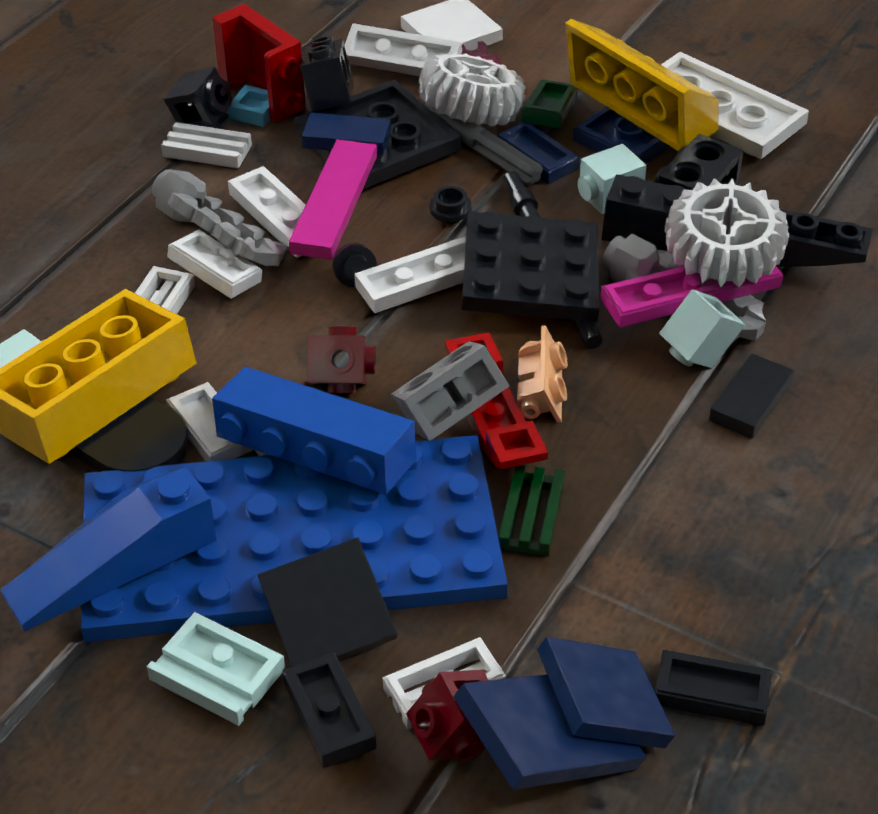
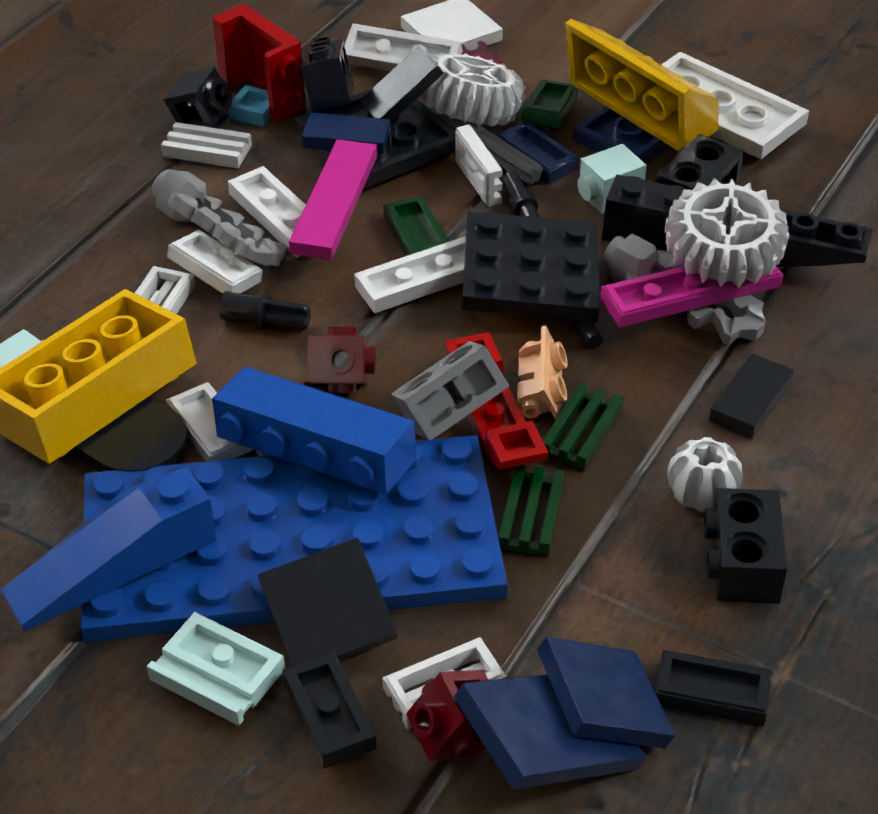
black plate [332,243,377,287] -> none
black plate [429,186,471,224] -> none
light aqua brick [659,289,746,368] -> none
none -> black axle [219,291,311,330]
none -> tile [359,45,444,123]
none -> dark green tile [383,196,449,256]
none -> white tile [455,124,503,207]
none -> dark green tile [543,382,624,470]
none -> white piece [667,437,742,513]
none -> black brick [704,488,787,604]

